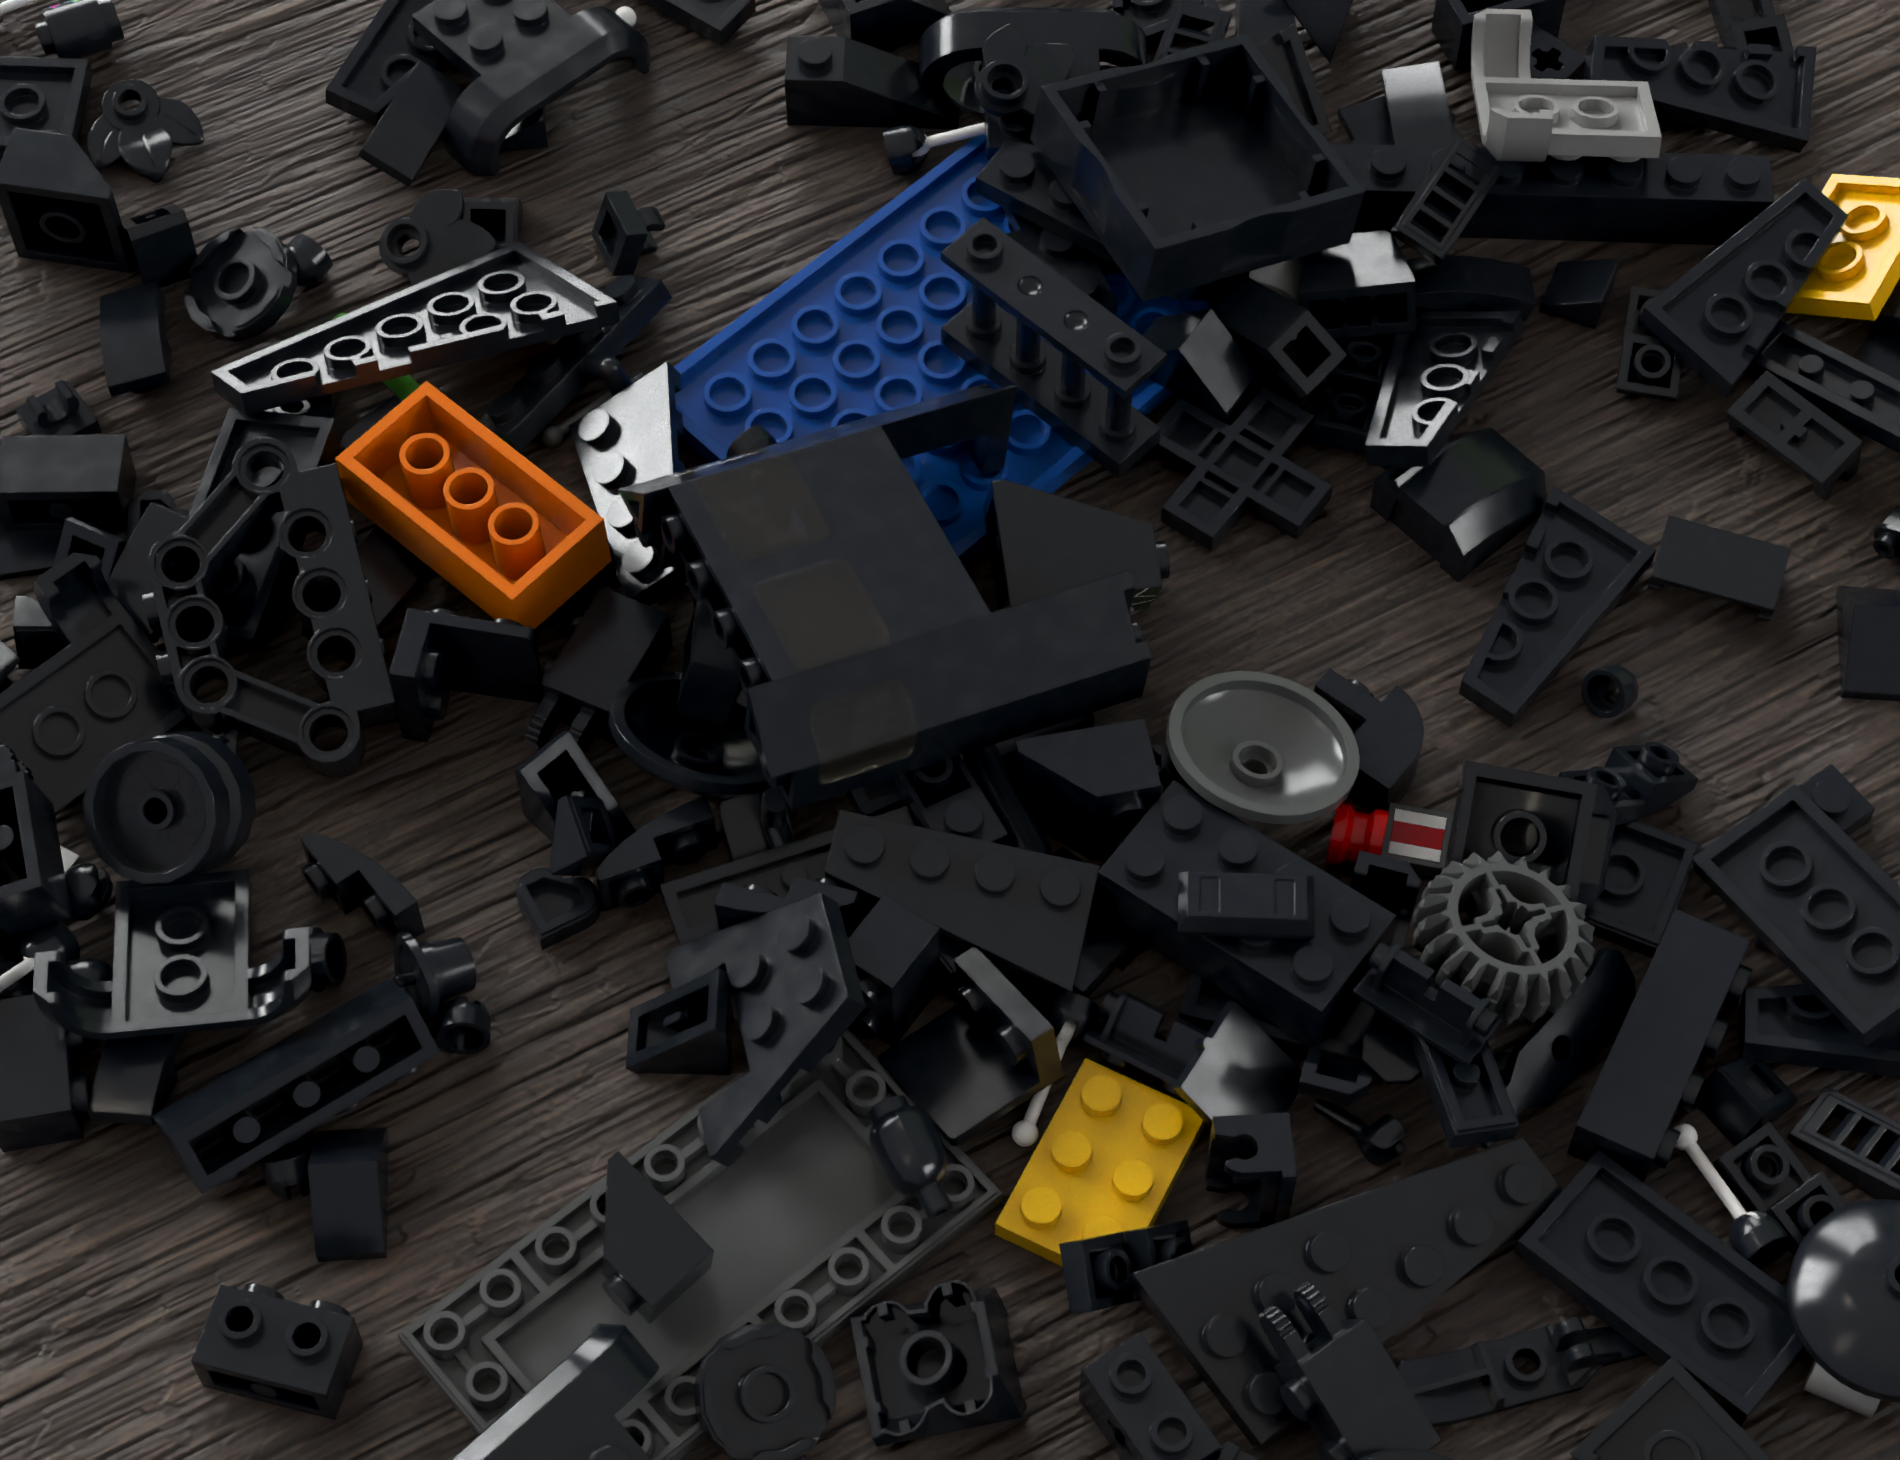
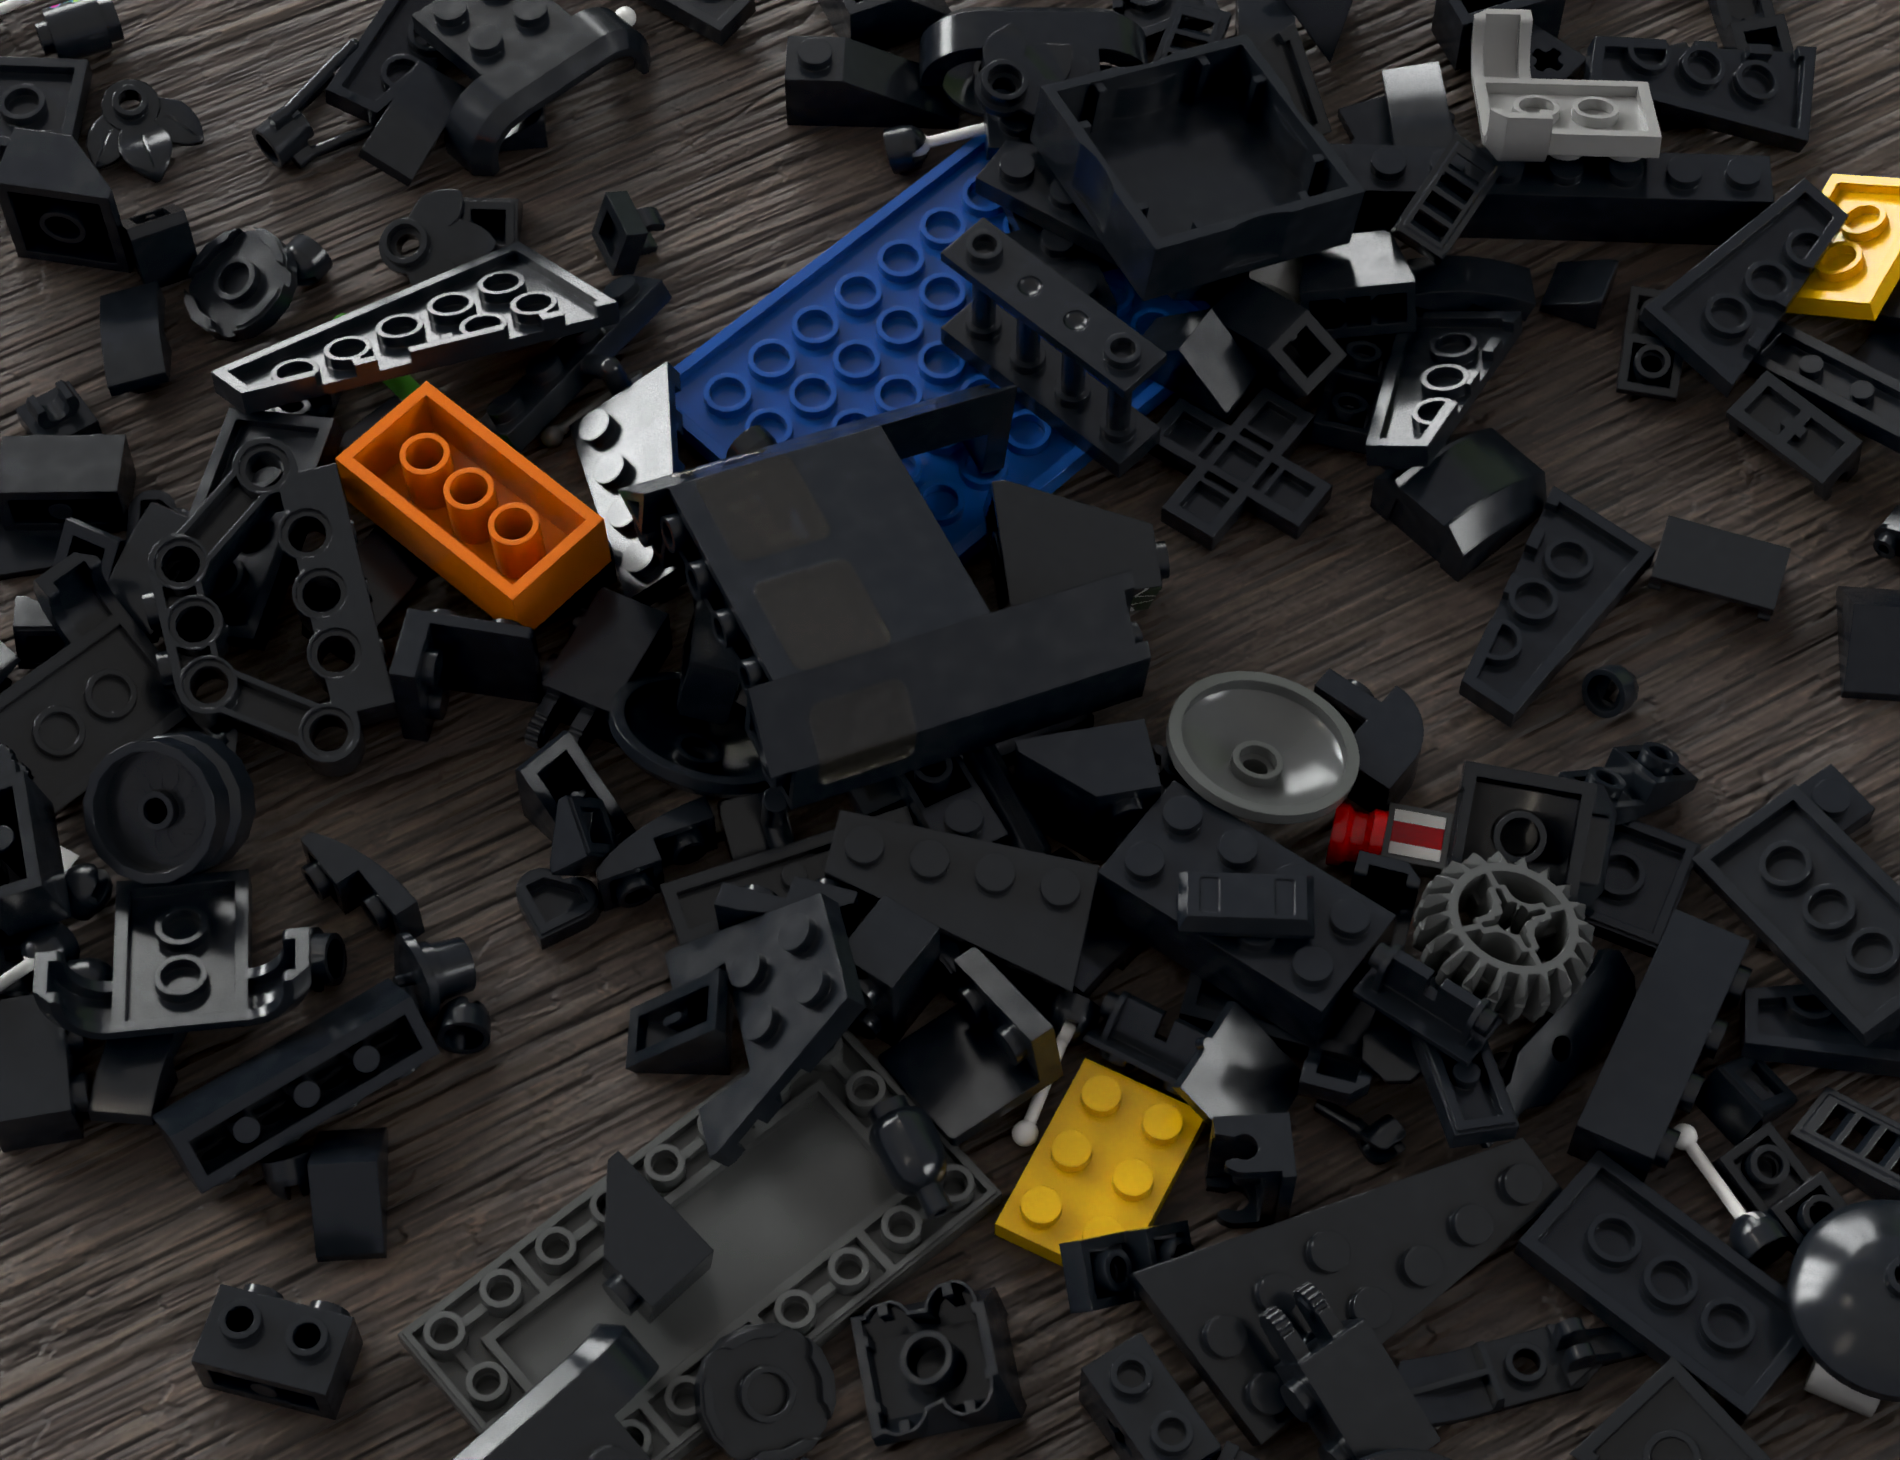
none -> black plant [252,38,375,169]

